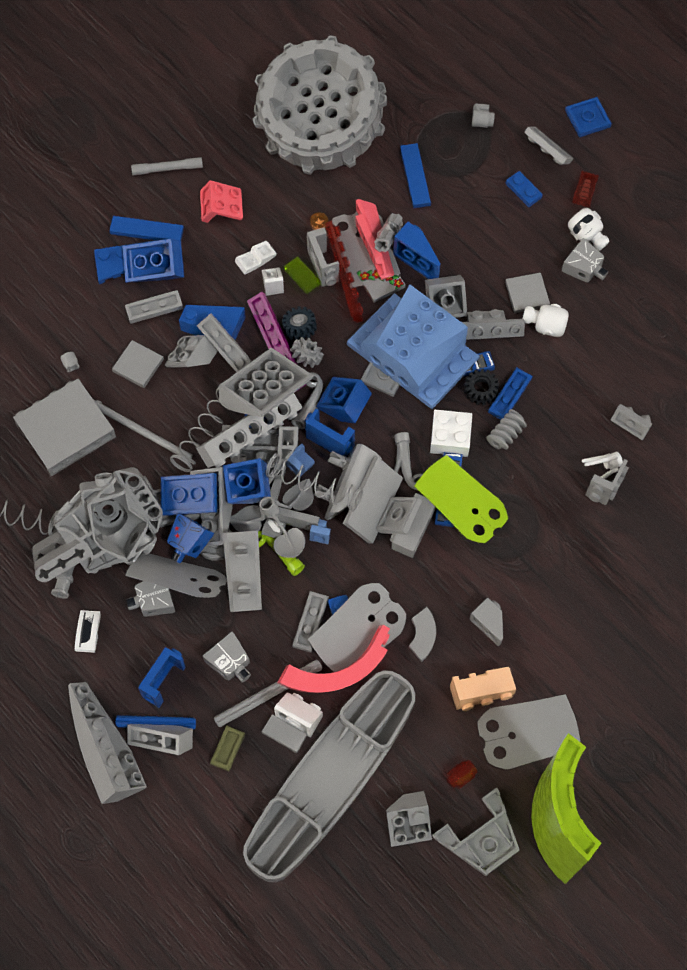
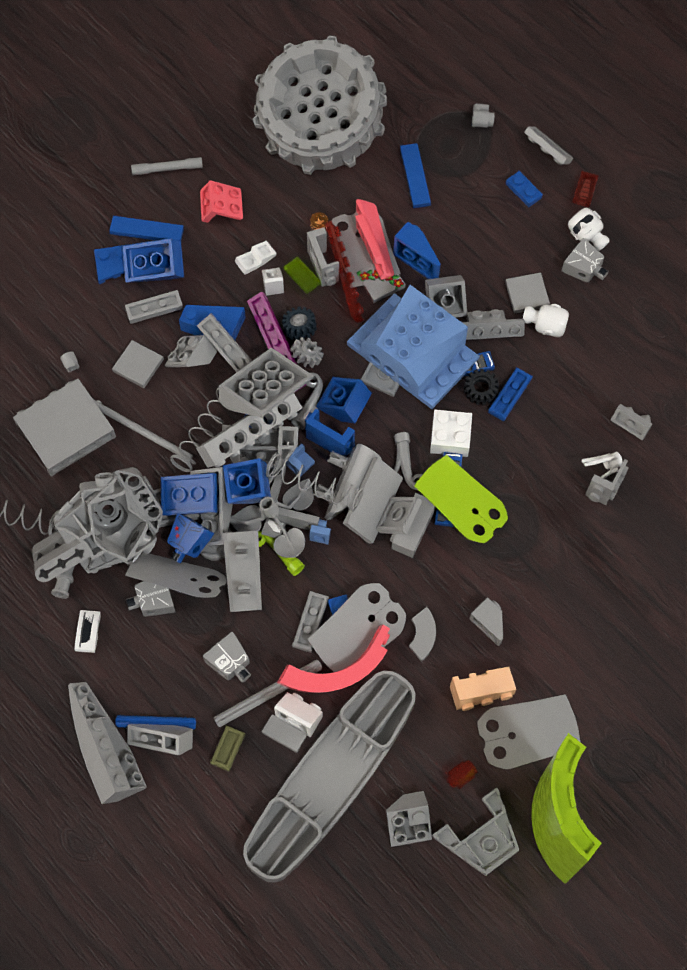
blue panel [138,647,186,708] -> none
light grey piece [374,213,403,252] -> none
light grey piece [487,409,527,450] -> none
blue tile [565,97,612,138] -> none

